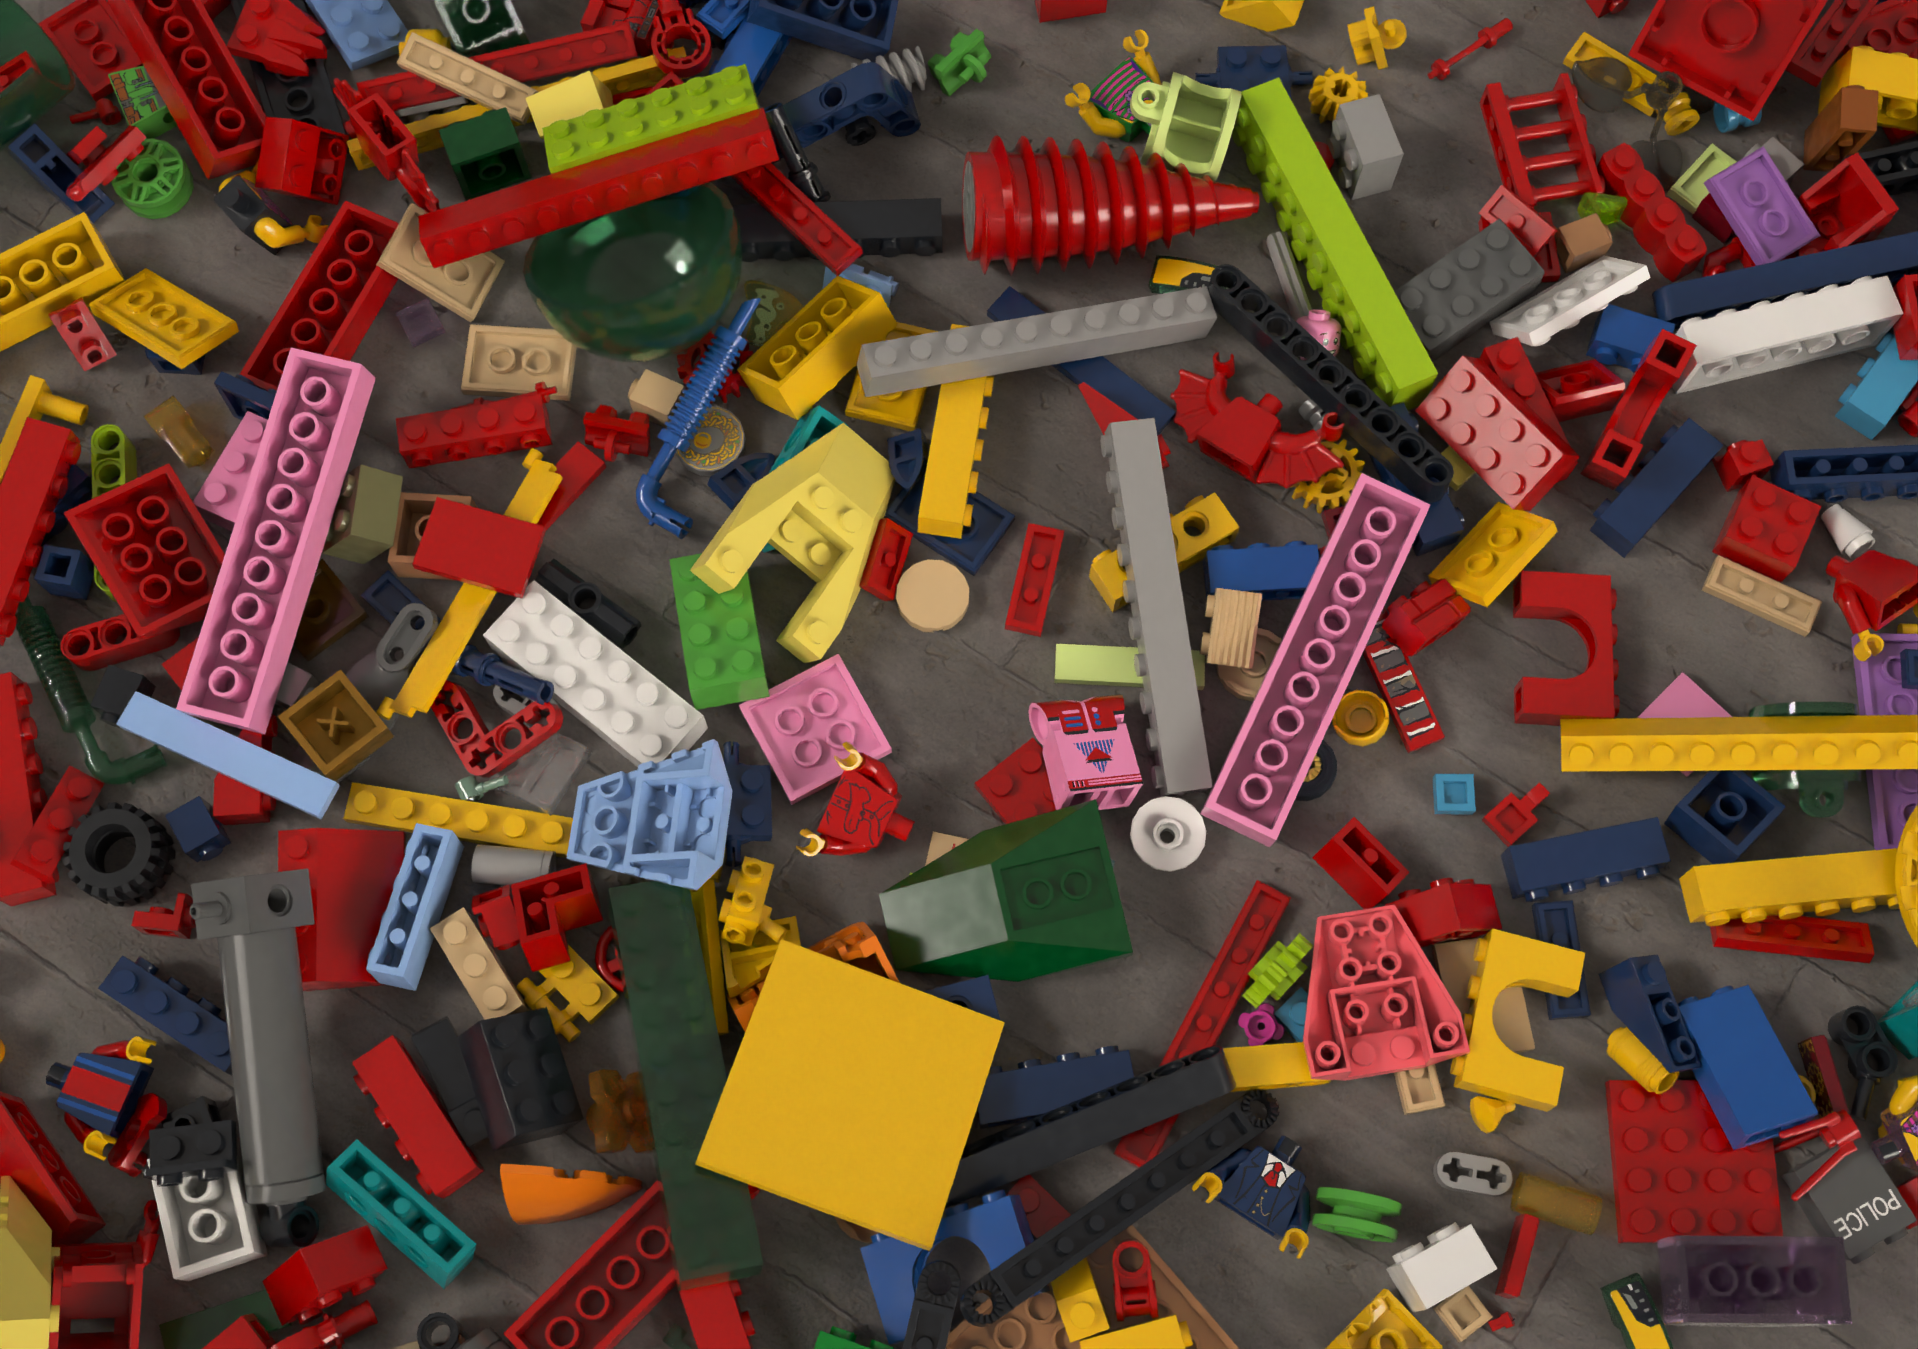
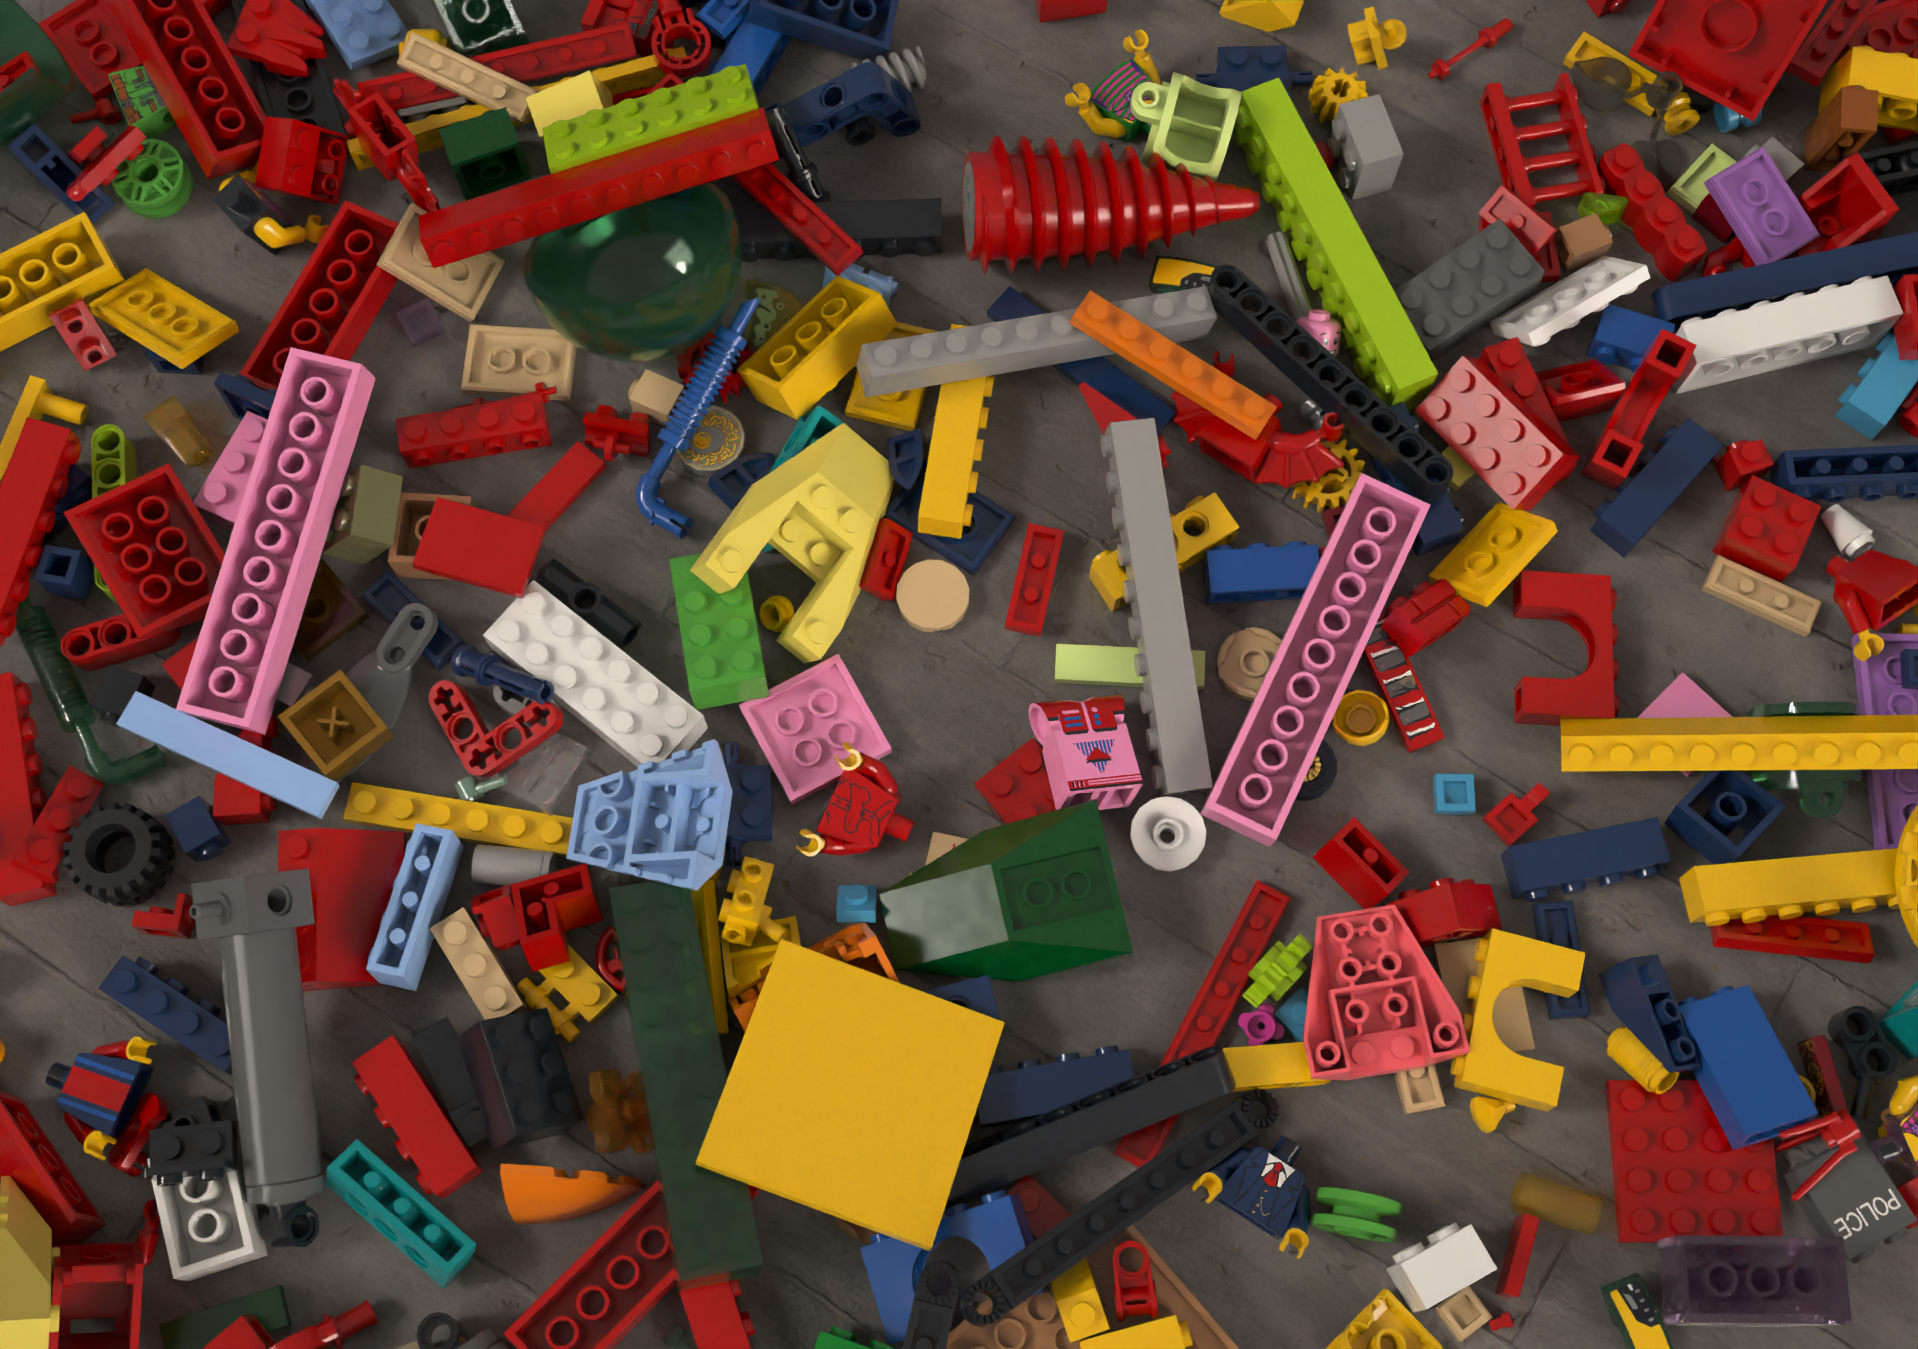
red brick [263,1225,388,1326] -> none
yellow piece [376,448,563,720] -> none
bright green hips [928,29,992,97] -> none
tan brick [1200,588,1262,669] -> none
light grey beam [1433,1152,1513,1197] -> none
none -> yellow plate [759,595,794,632]
none -> dark azure plate [836,884,877,922]
none -> orange plate [1069,290,1277,440]

